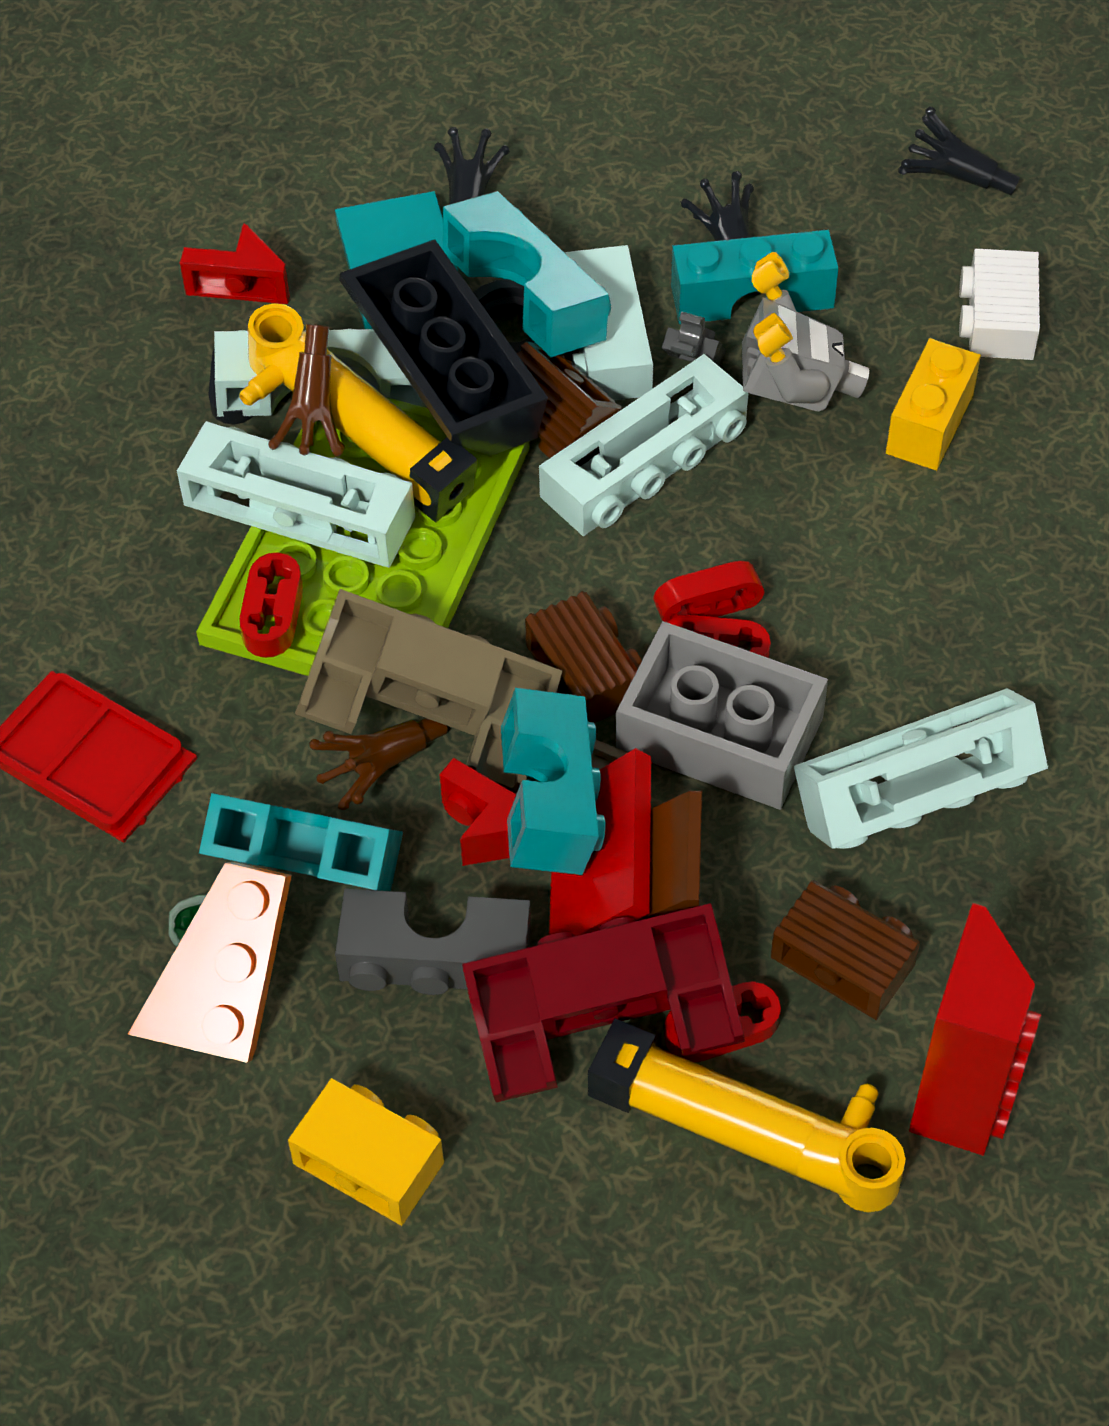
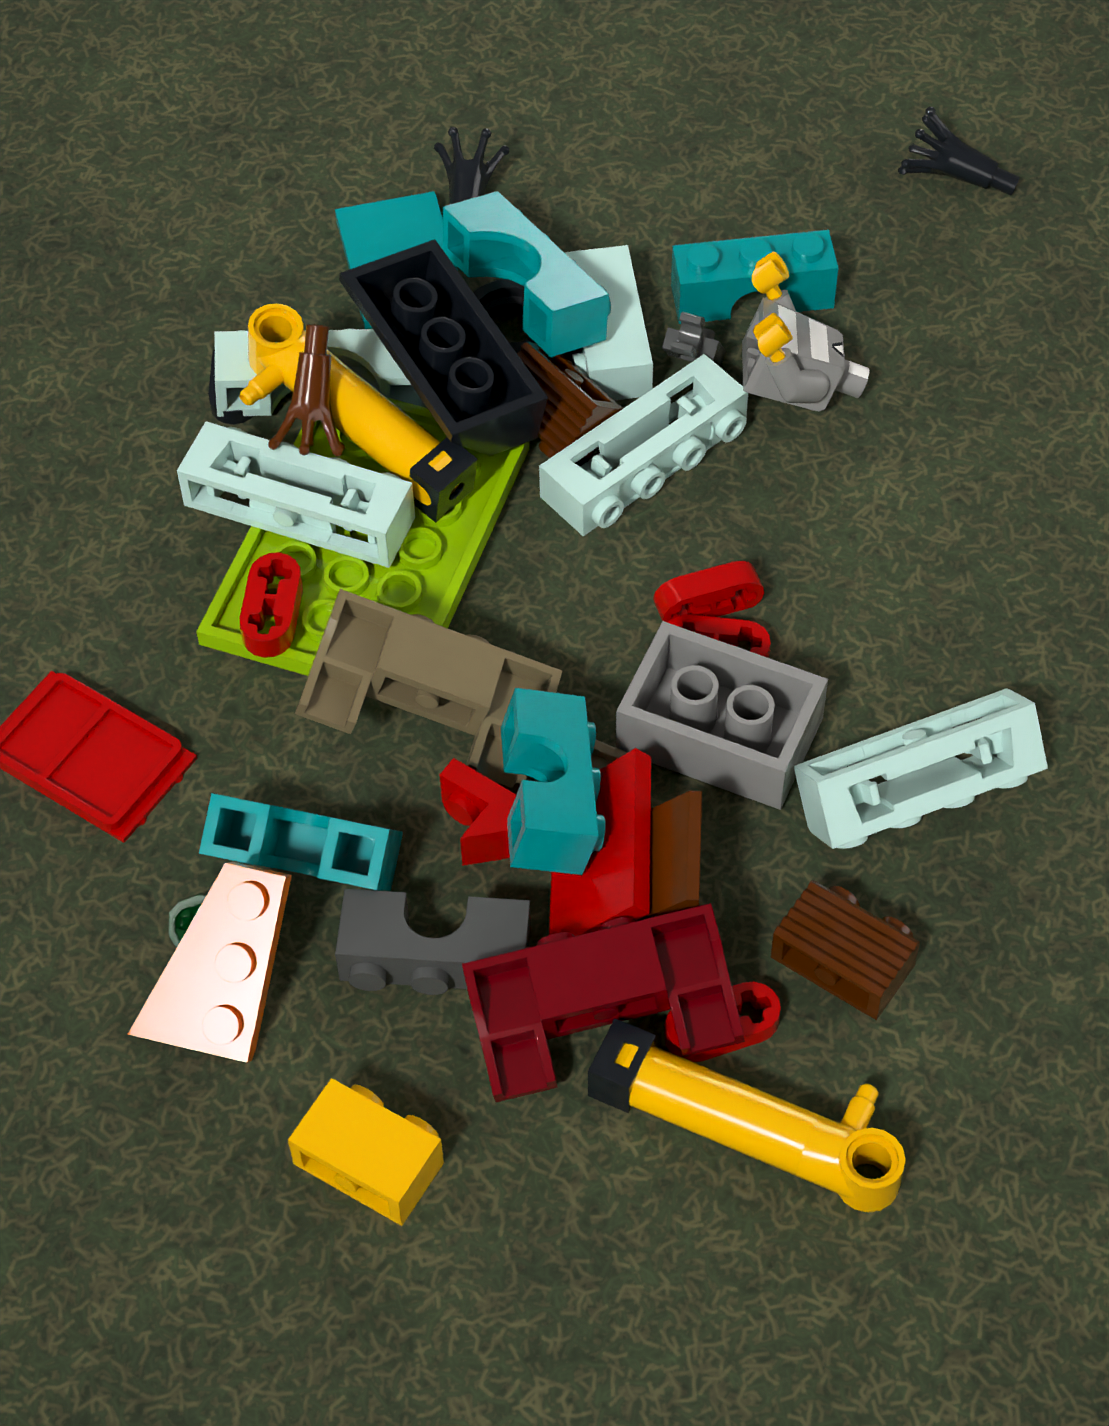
red slope [180,223,290,304] -> none
reddish brown piece [309,718,447,810] -> none
reddish brown brick [525,591,642,723] -> none
black piece [680,171,754,241] -> none
yellow brick [886,338,981,471] -> none
red slope [909,903,1041,1156] -> none
white brick [959,248,1040,360] -> none

